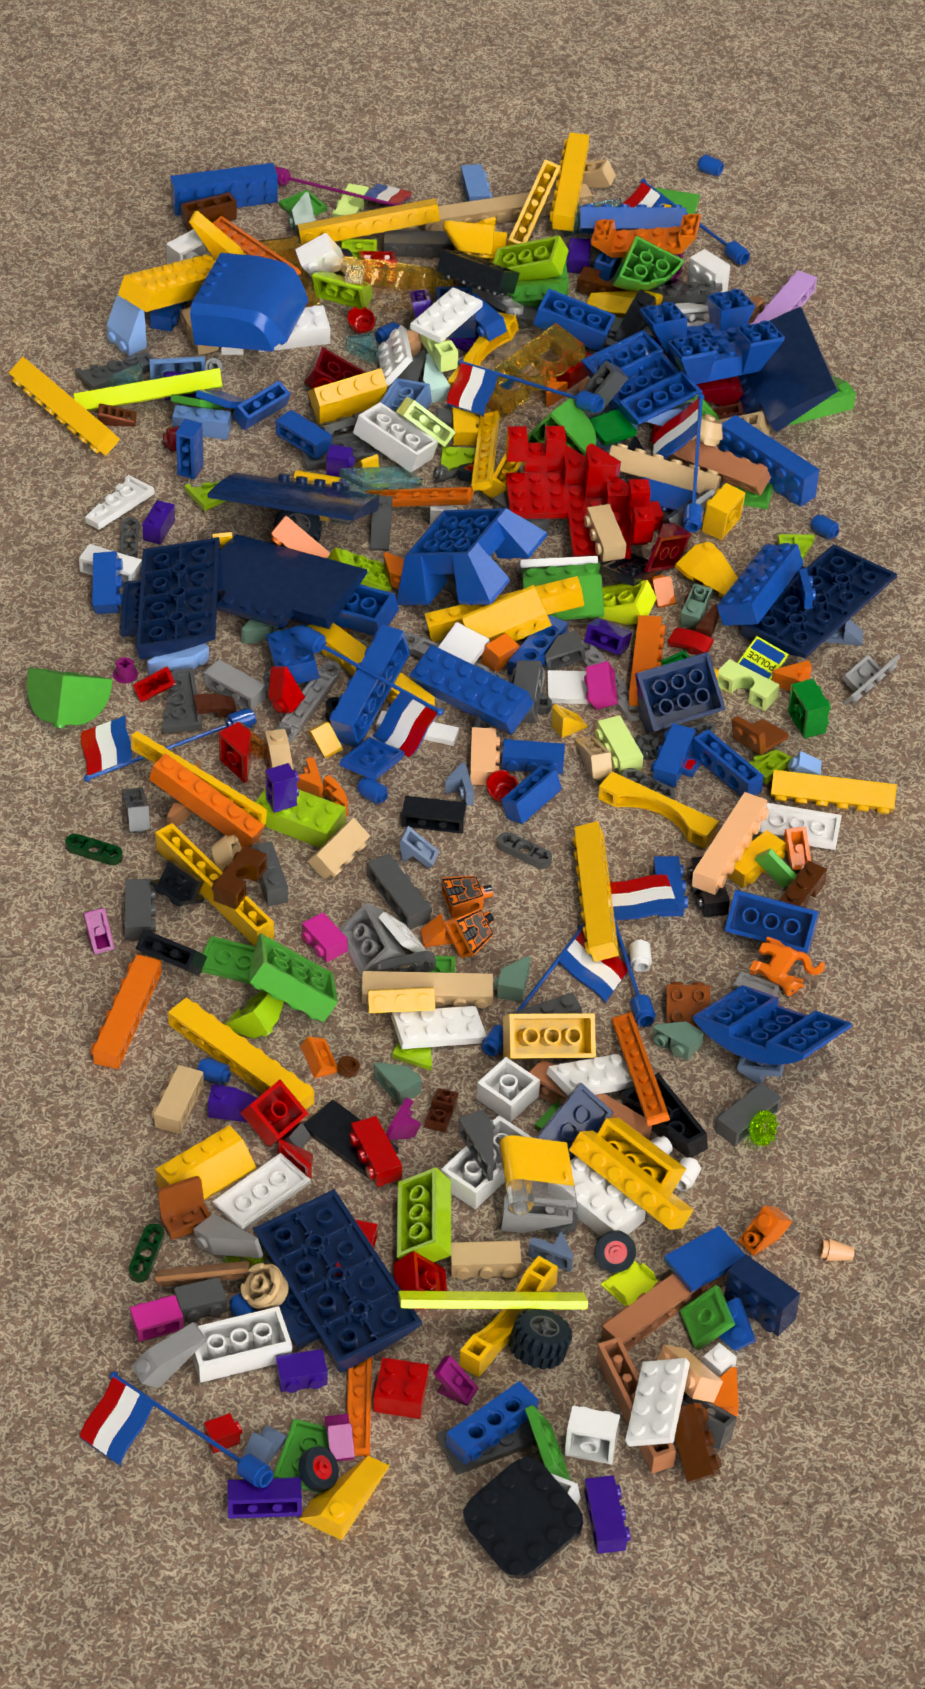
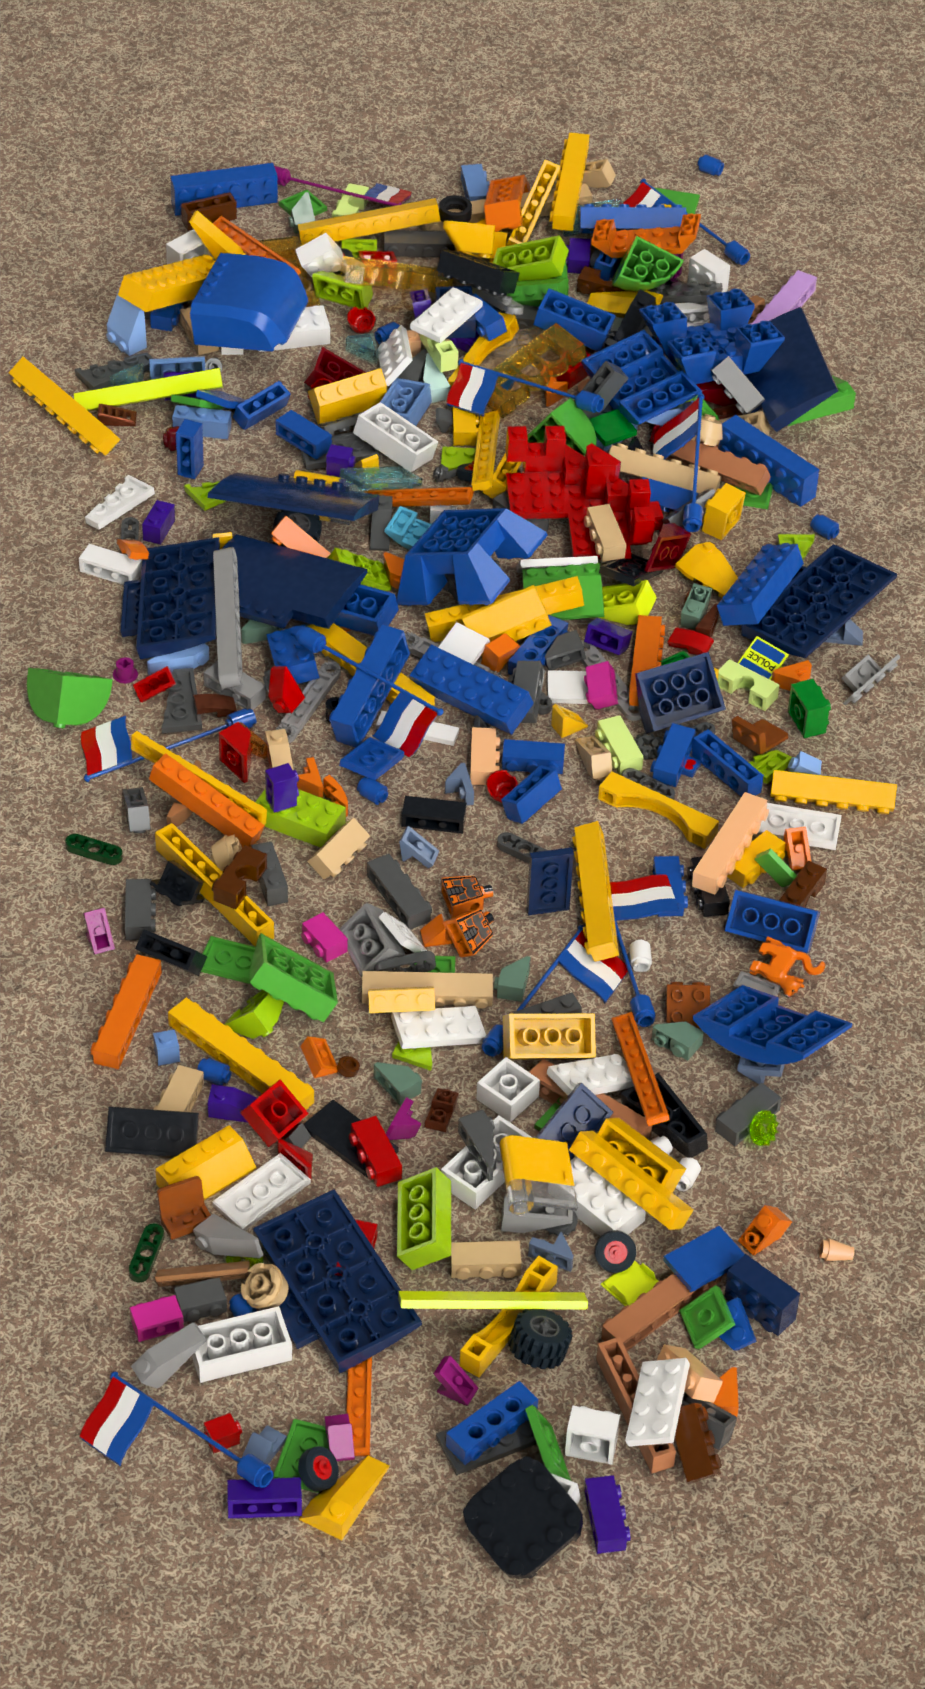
blue brick [92,551,123,614] -> none
dark purple brick [276,1349,328,1393] -> none
yellow slope [307,721,343,758] -> none
red brick [374,1357,429,1419] -> none
red slope [393,1251,447,1310] -> none
yellowish green brick [396,397,455,447] -> none
slope [648,574,676,608] -> none
white brick [702,1343,737,1378] -> none
blue plate [798,568,816,609] -> none
none -> black tile [105,1106,199,1157]
none -> orange slope [117,539,149,560]
none -> medium blue brick [153,1029,180,1066]
none -> light grey beam [213,547,243,689]
none -> medium azure slope [385,506,432,550]
none -> black tyre [439,195,472,223]
none -> orange slope [484,175,530,232]
none -> dark blue plate [526,847,574,916]
none -> light grey brick [711,356,765,414]

